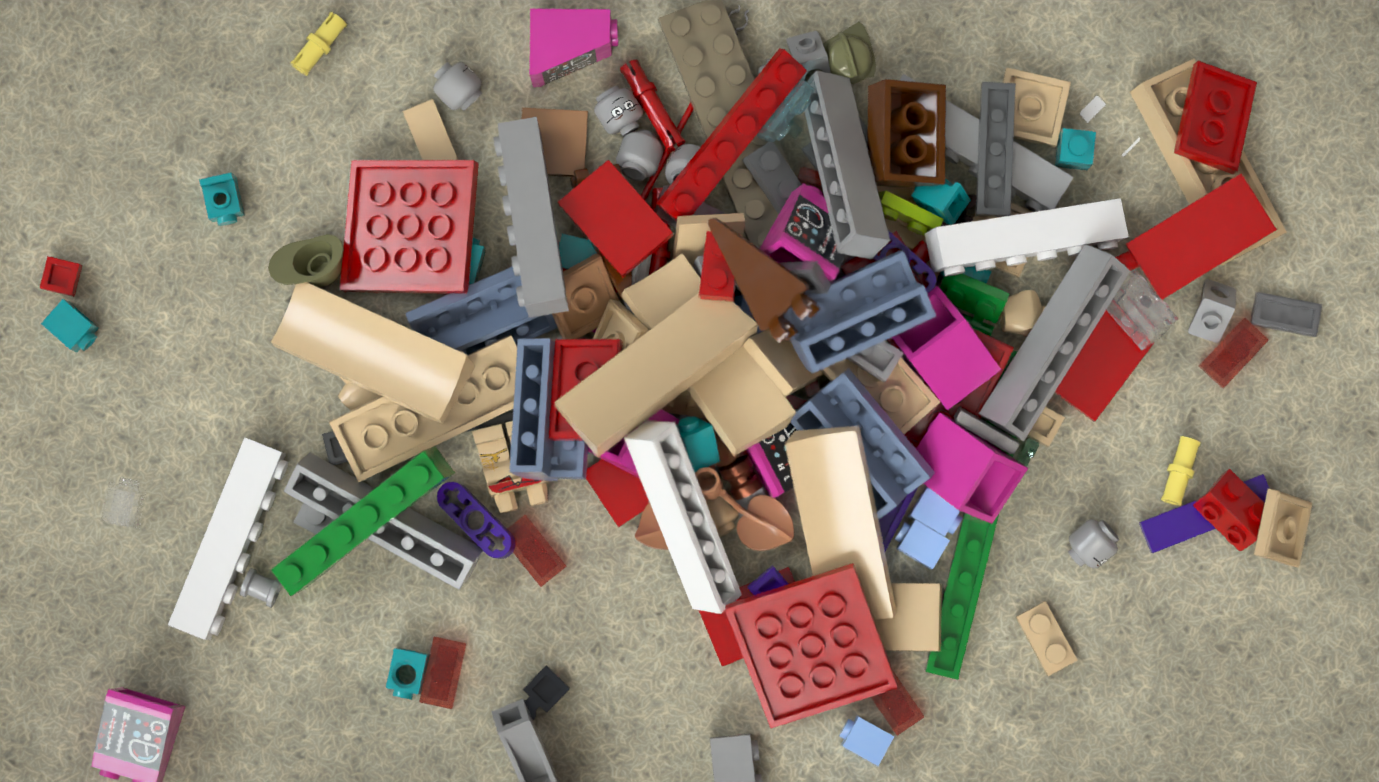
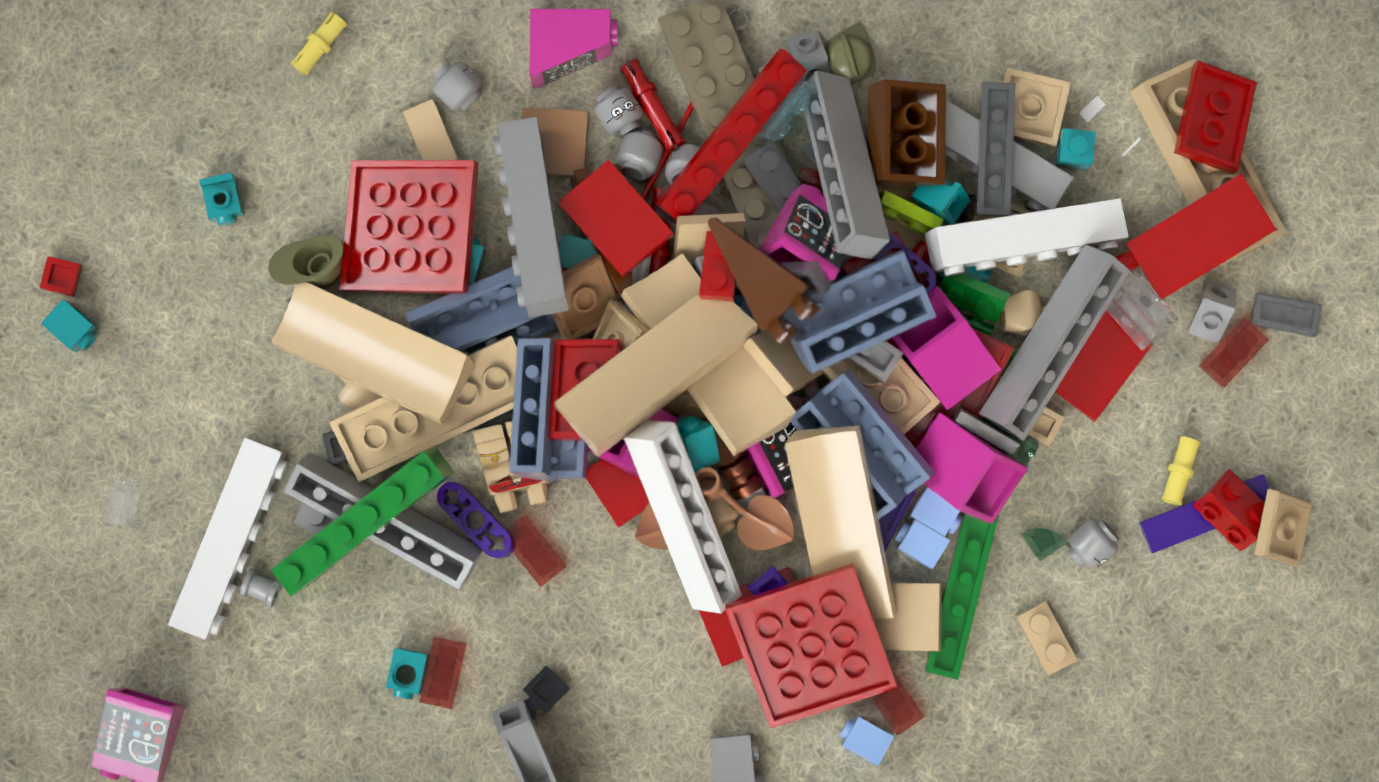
none -> clear green tile [1020,528,1067,562]

